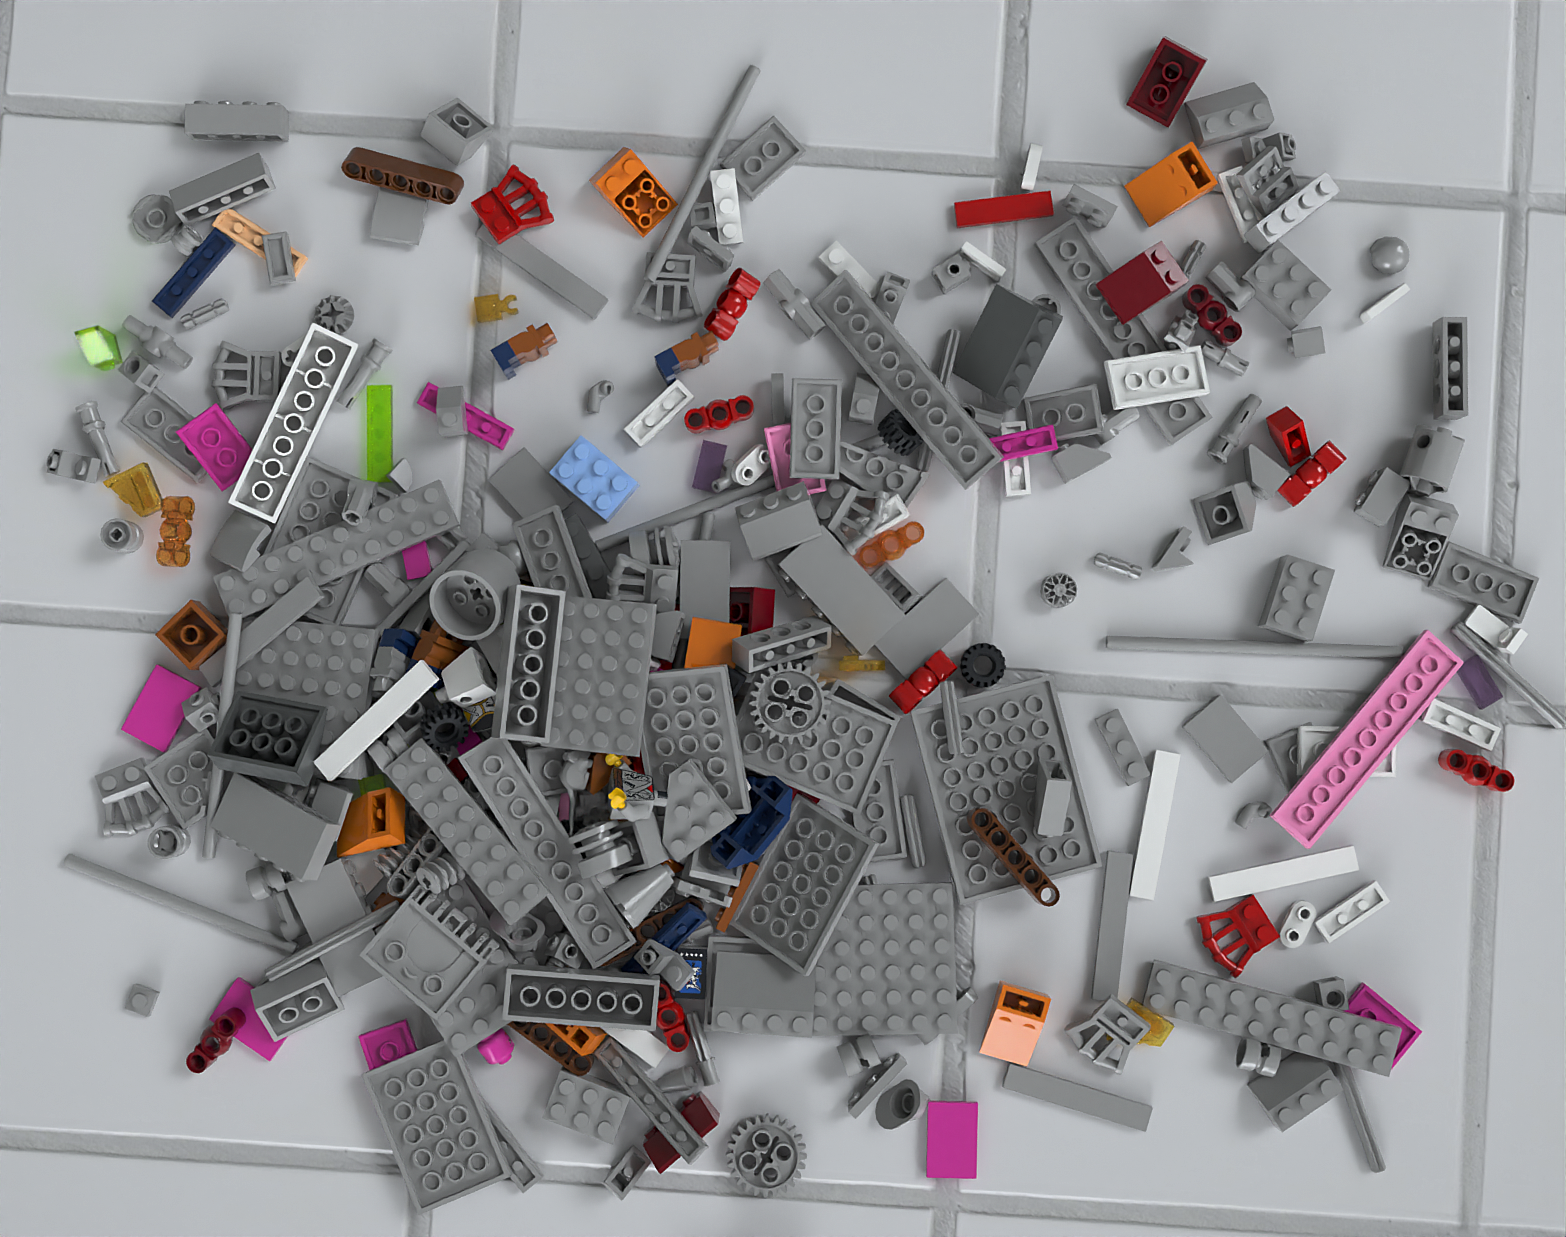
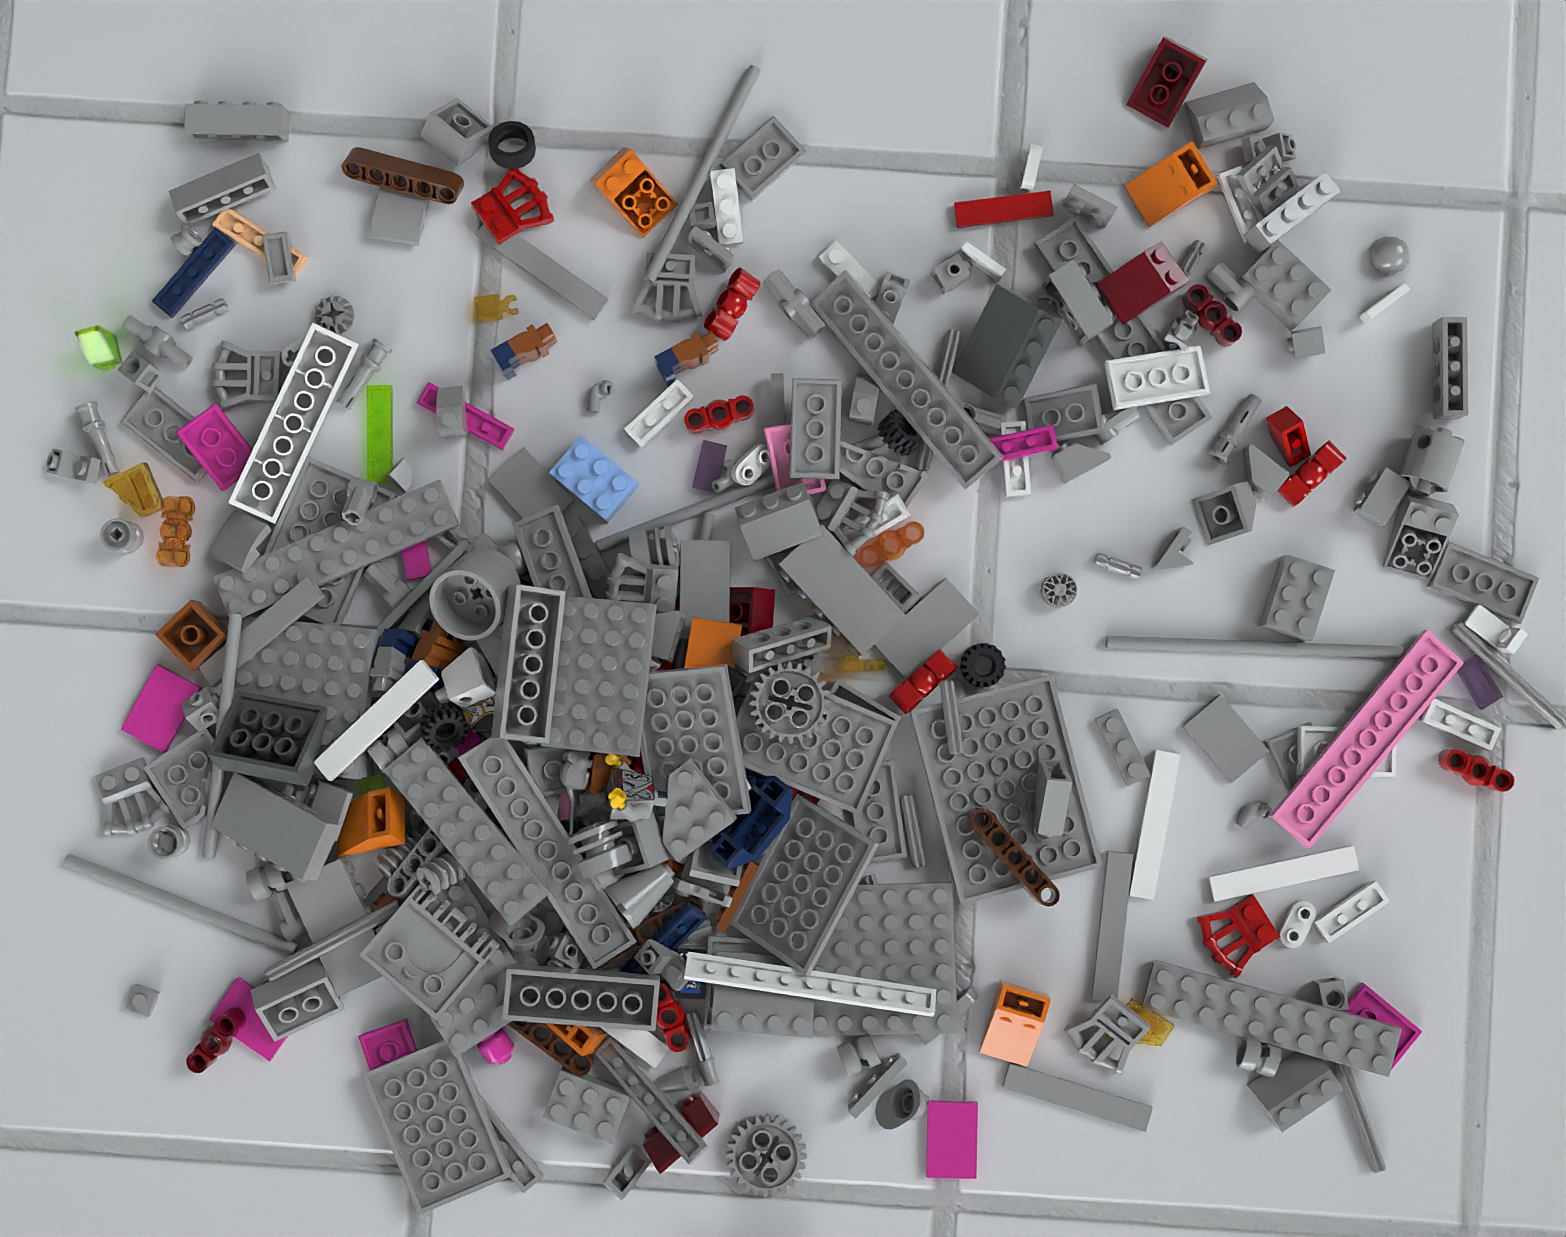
light grey tile [132,194,183,244] -> none
light grey pin [1201,339,1249,376] -> none
none -> black tyre [488,121,536,169]
none -> white plate [684,952,937,1017]
none -> light grey slope [1042,259,1114,346]

